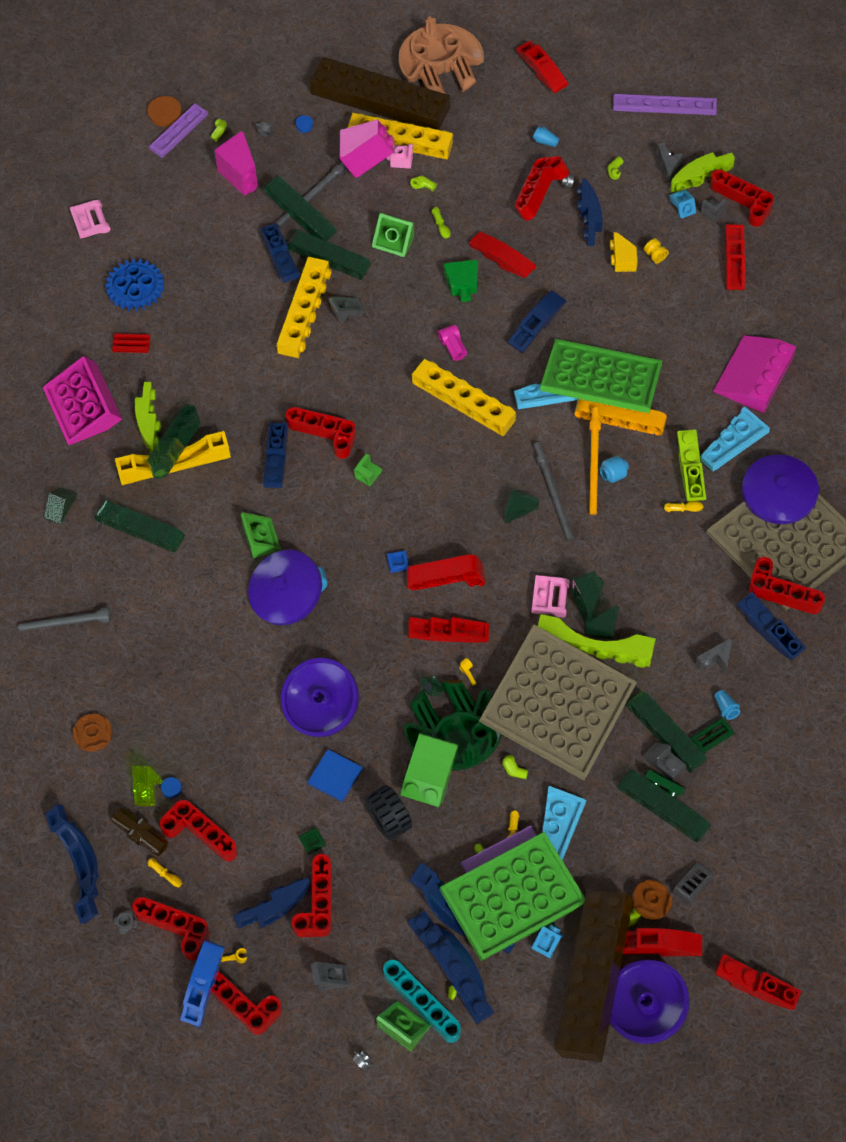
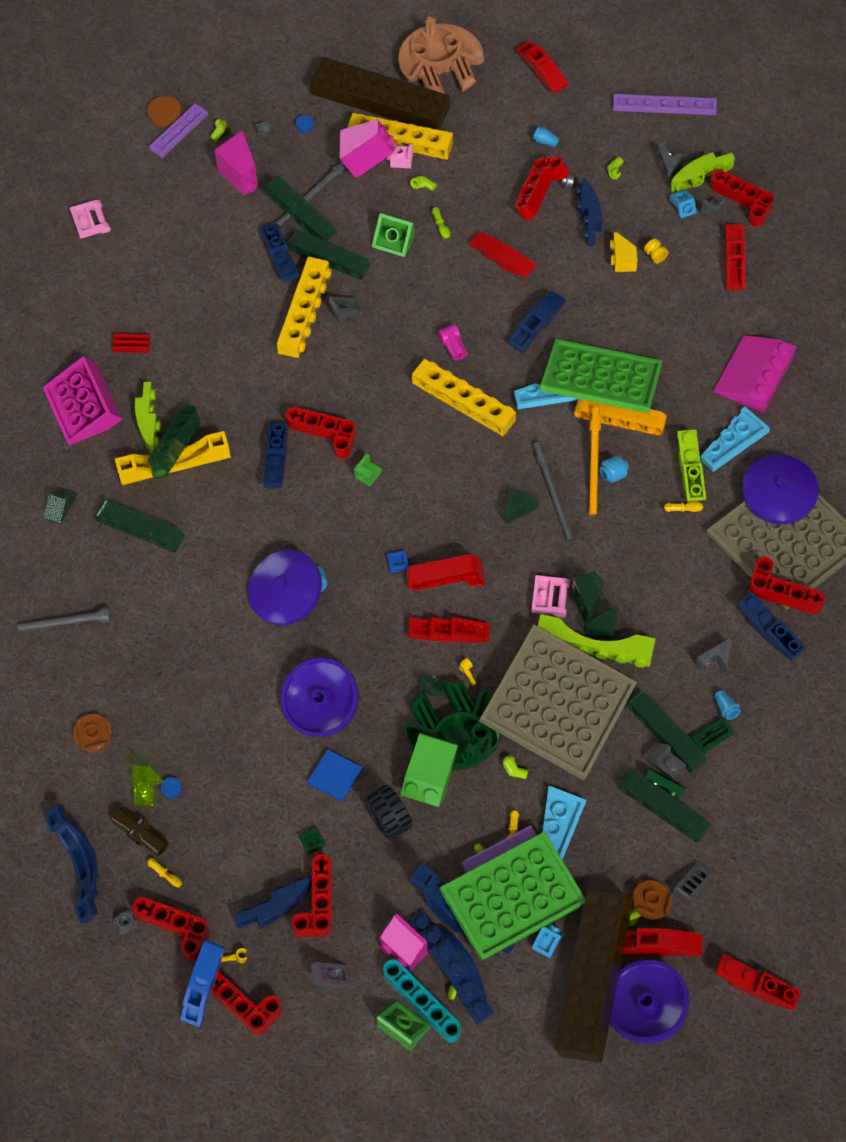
blue gear [105,259,164,311] -> none
red beam [160,800,238,861] -> none
bright green slope [241,513,281,558] -> none
flat silver plate [352,1050,373,1070] -> none
green torso [444,260,478,302] -> none
none -> slope [380,914,428,971]

